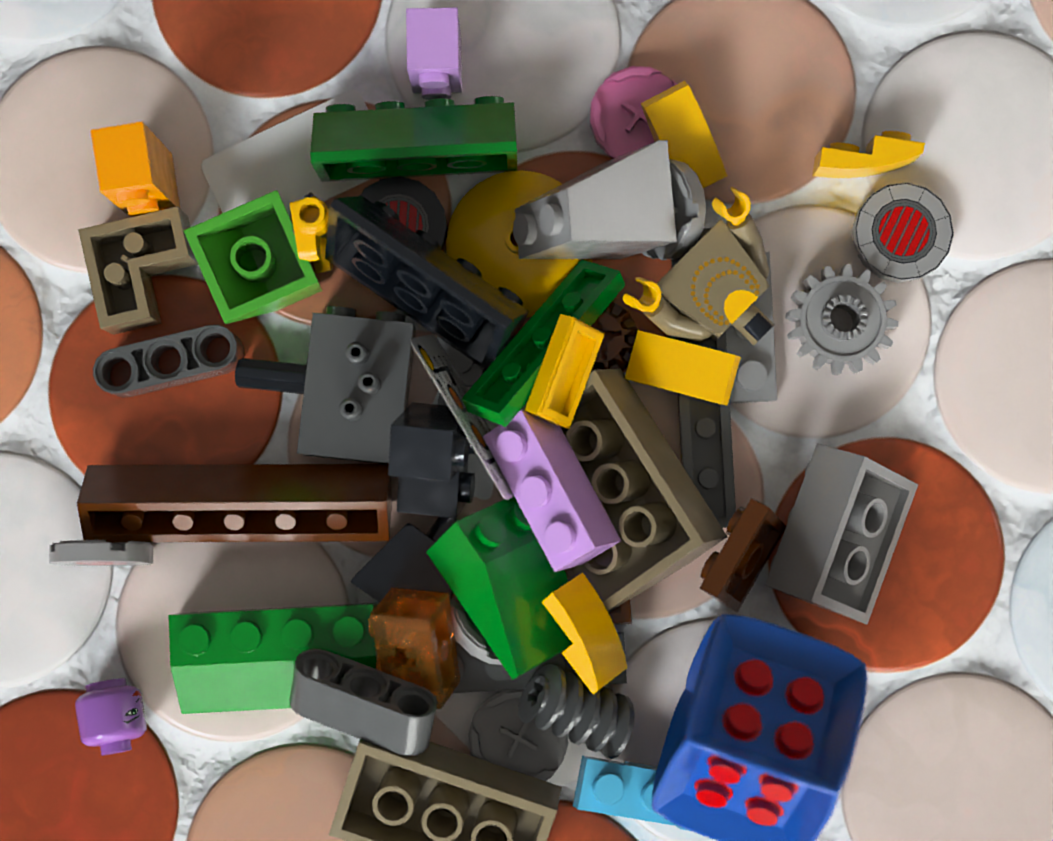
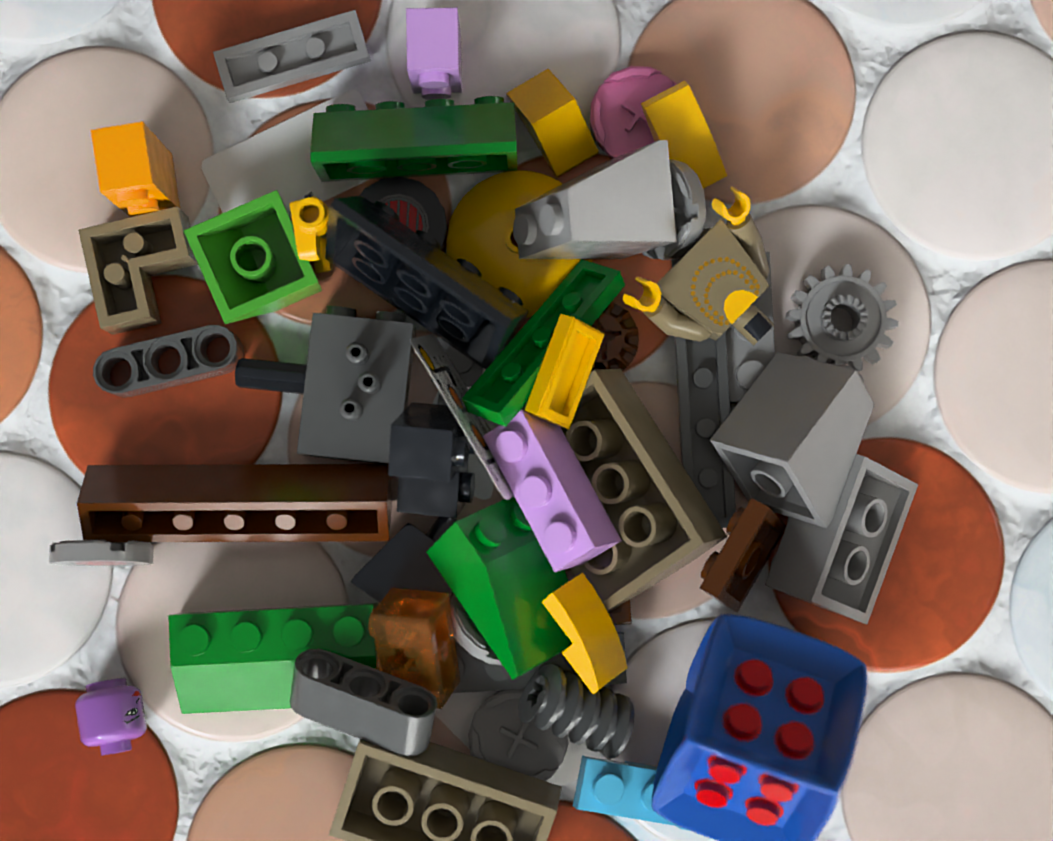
yellow slope [624,330,741,406] -> none
yellow slope [812,131,925,178] -> none
tile [852,182,954,283] -> none
none -> light grey plate [213,10,371,103]
none -> yellow slope [506,68,599,178]
none -> light grey slope [710,352,874,528]

